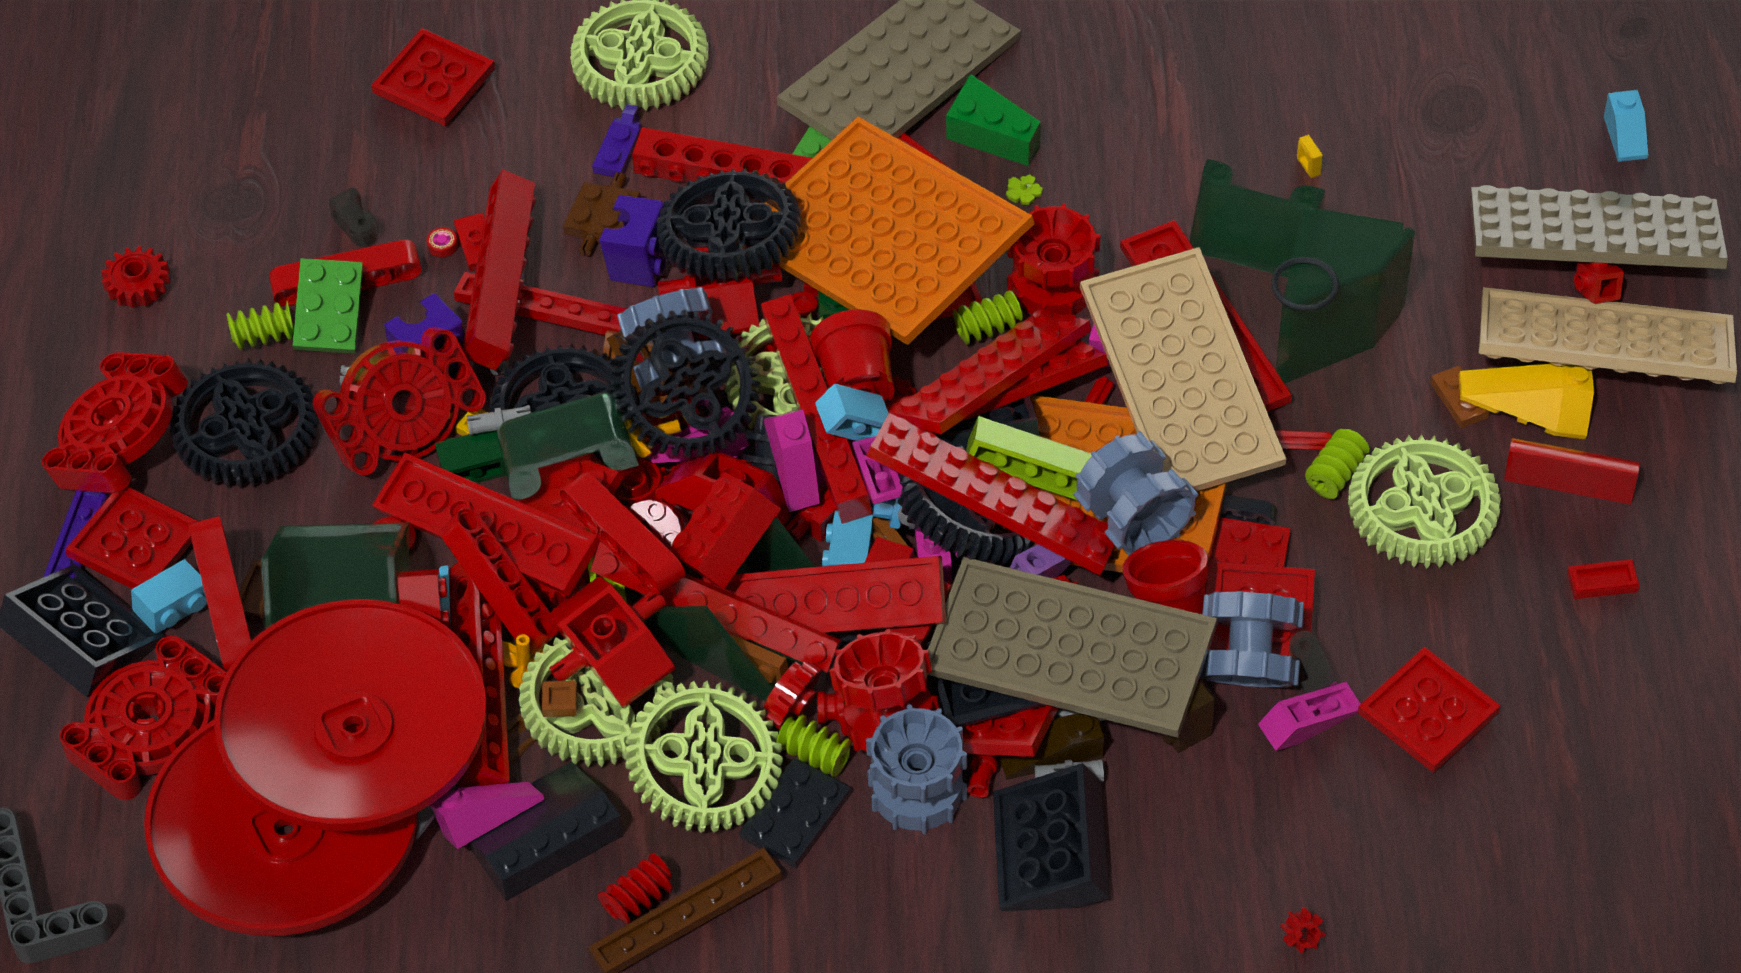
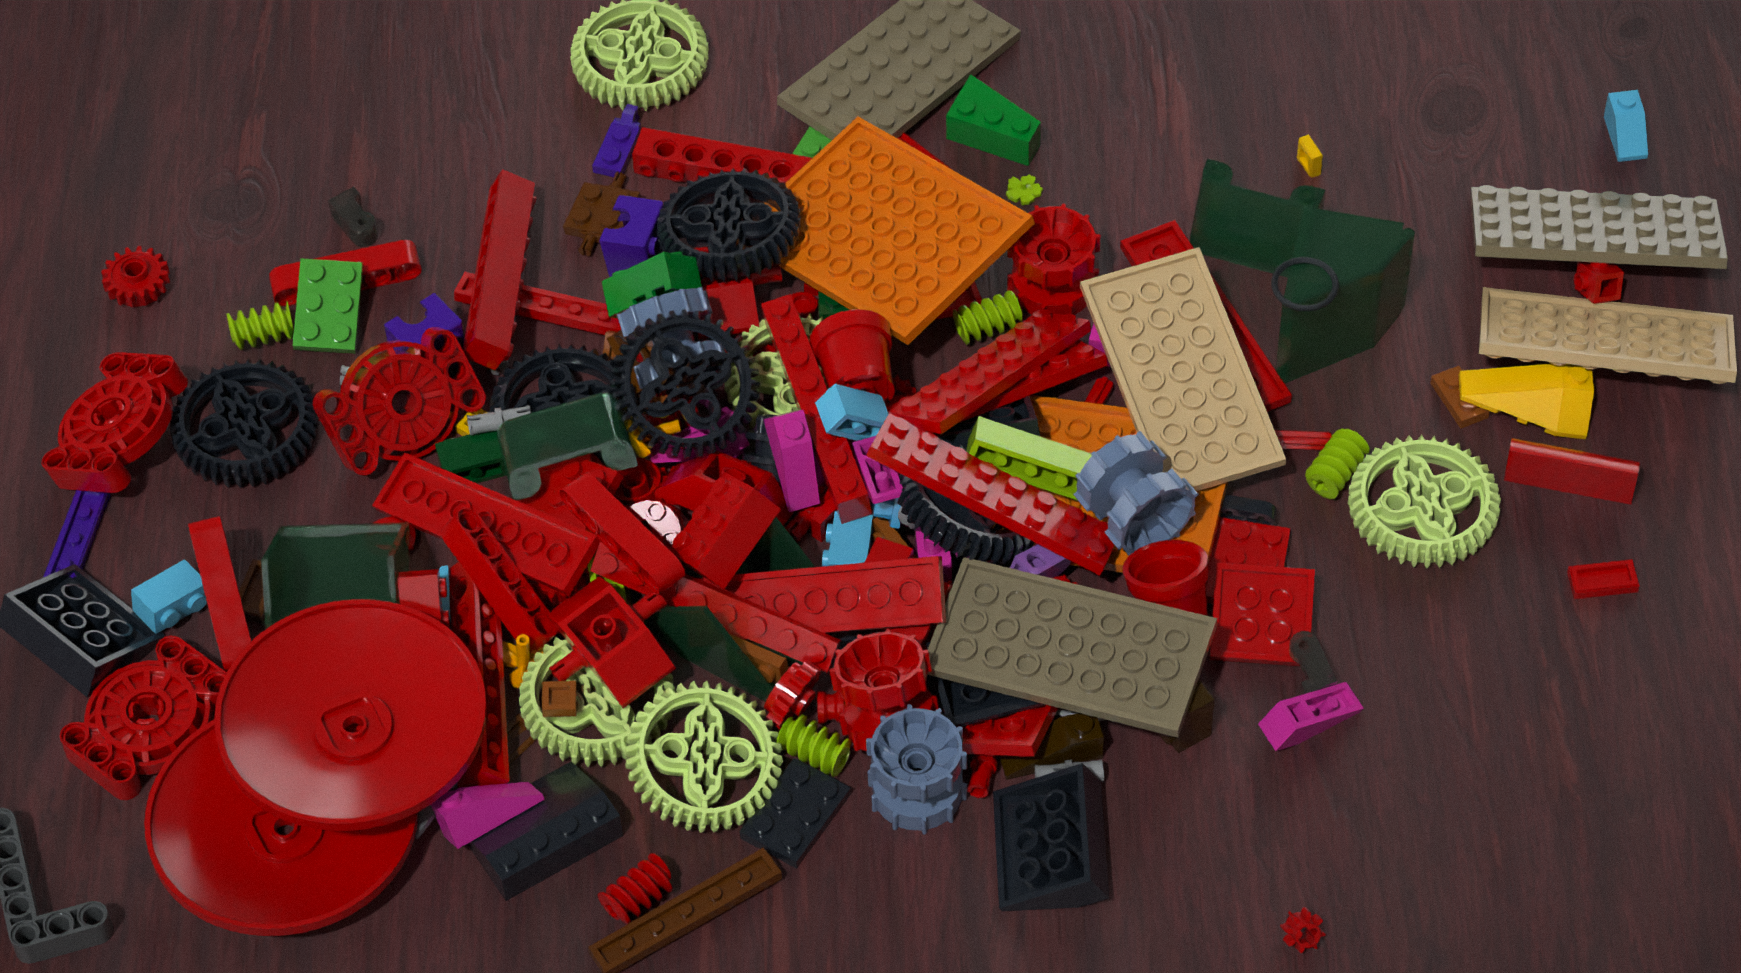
red plate [66,486,197,589] -> none
red plate [371,28,495,126] -> none
red tile [426,227,458,257] -> none
red plate [453,213,484,271] -> none
sand blue piece [1199,591,1304,688] -> none
red plate [1358,647,1501,773] -> none
none -> green wedge [601,252,702,318]

